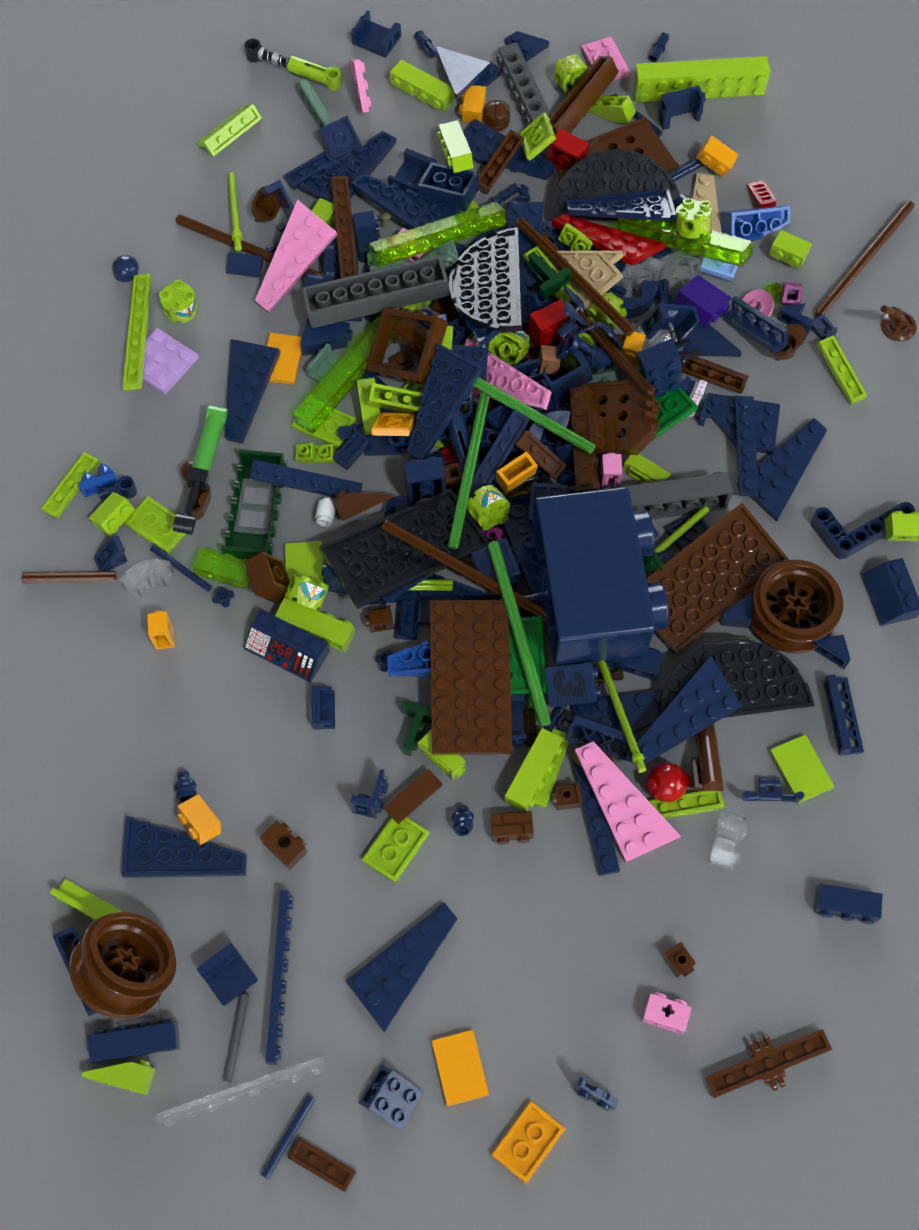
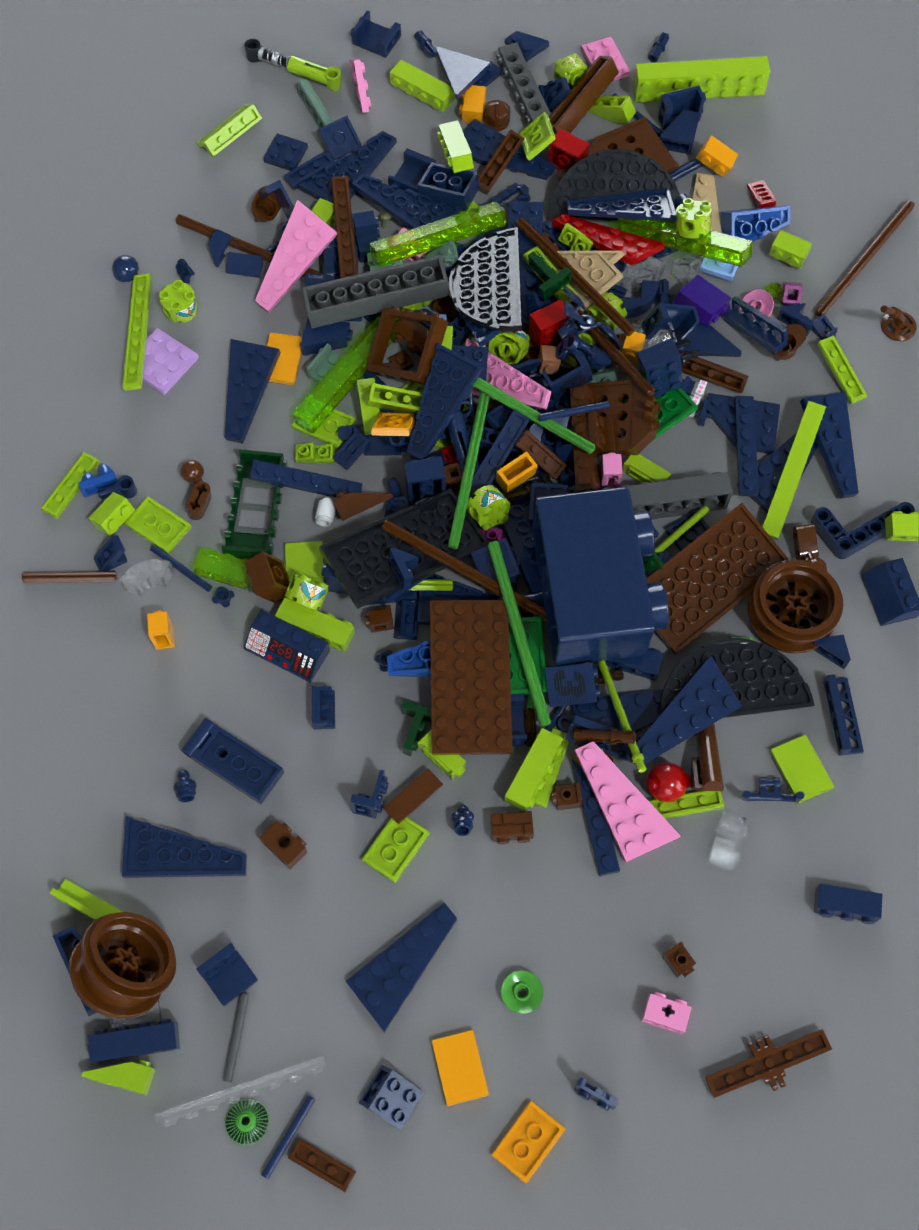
piece [173,404,228,535] -> none
light orange brick [177,794,221,845] -> none
lime bar [228,172,242,251] -> none
dark blue plate [266,890,294,1065] -> none
dark blue slope [719,593,753,628] -> none
none -> dark blue piece [176,259,195,284]
none -> dark blue hinge [181,718,284,805]
none -> dark blue slope [208,229,233,267]
none -> dish [225,1099,269,1145]
none -> dark blue plate [263,133,308,171]
none -> dark blue tile [387,477,401,496]
none -> dark blue slope [388,547,419,590]
none -> bright green dish [501,970,544,1014]
none -> dark blue wing [538,77,570,113]
none -> dark blue bar [538,401,610,422]
none -> reddish brown pin [574,728,636,745]
none -> dark blue axle [576,314,595,329]
none -> dark blue slope [660,110,700,155]
none -> lime tile [763,401,826,540]
none -> reddish brown beam [793,524,827,571]
none -> dark blue wing [800,392,859,499]

